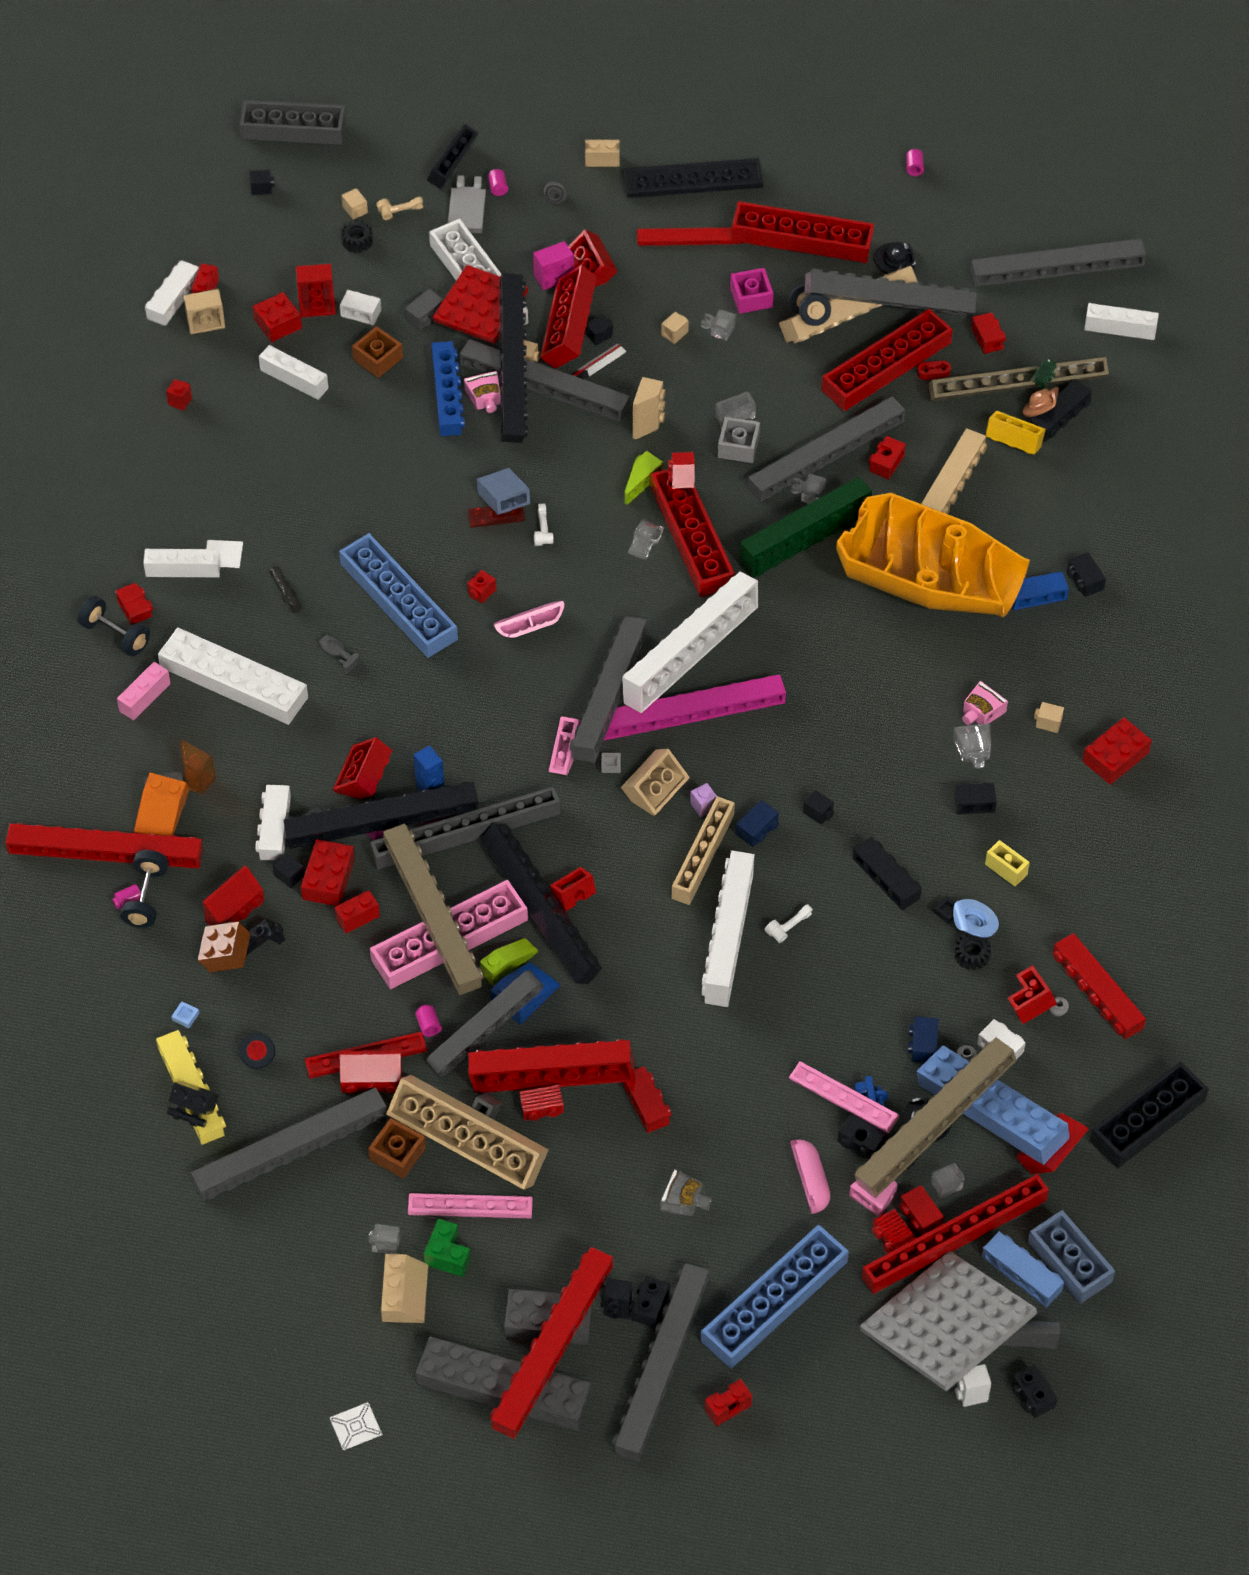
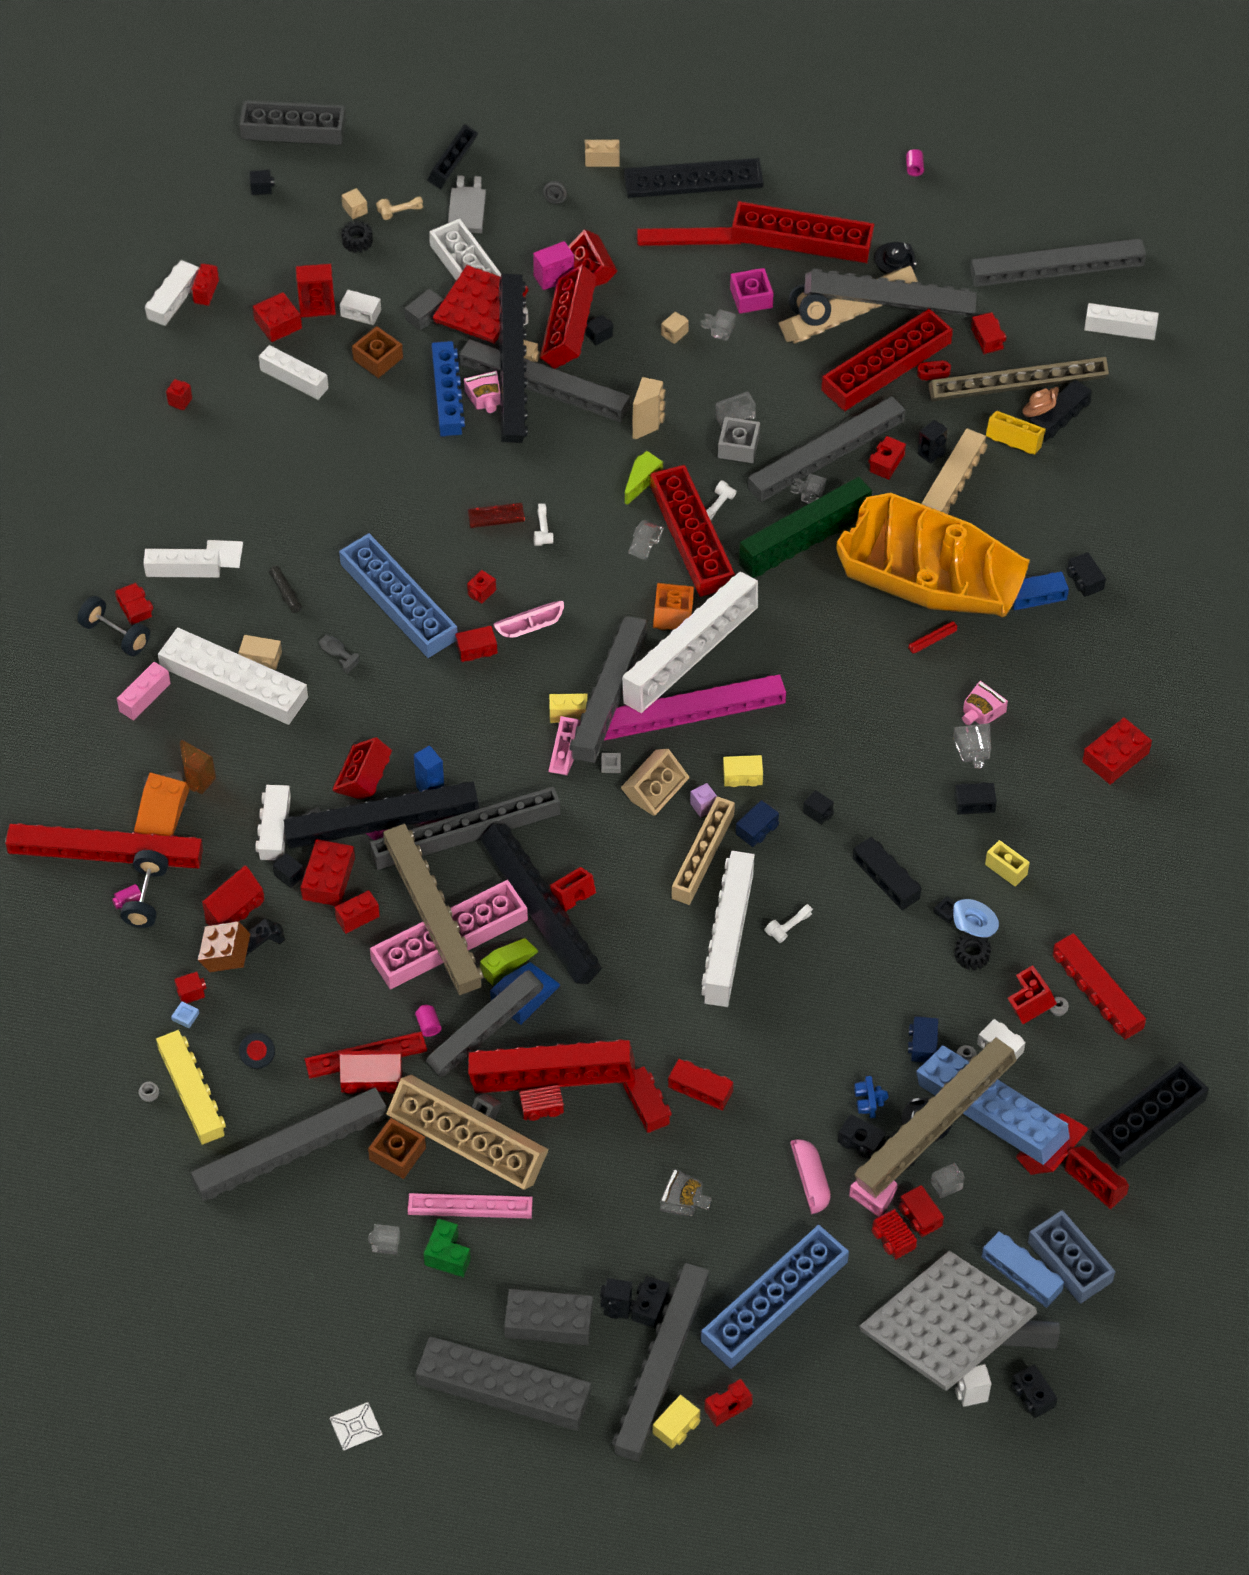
black brick [167,1081,219,1128] -> none
tan brick [184,289,225,334] -> none
tan slope [381,1254,428,1323] -> none
sand blue brick [477,468,530,515] -> none
dark pink brick [488,169,508,196] -> none
red brick [490,1247,613,1439] -> none
sticker [570,344,626,380] -> none
brick [668,452,695,488] -> none
bright pink tile [789,1061,899,1134] -> none
red brick [862,1174,1049,1294] -> none
clear green brick [1030,359,1057,389] -> none
tan brick [1034,702,1064,733] -> none
none -> light grey plate [139,1082,159,1102]
none -> red brick [174,972,207,1004]
none -> tan brick [239,635,282,670]
none -> red brick [455,626,498,662]
none -> light yellow brick [549,694,587,723]
none -> orange slope [653,583,694,630]
none -> light yellow brick [653,1395,700,1449]
none -> red brick [668,1059,734,1111]
none -> white brick [706,480,737,521]
none -> light yellow brick [723,755,763,787]
none -> red axle [908,621,957,654]
none -> black brick [917,419,948,464]
none -> red slope [1065,1146,1129,1210]

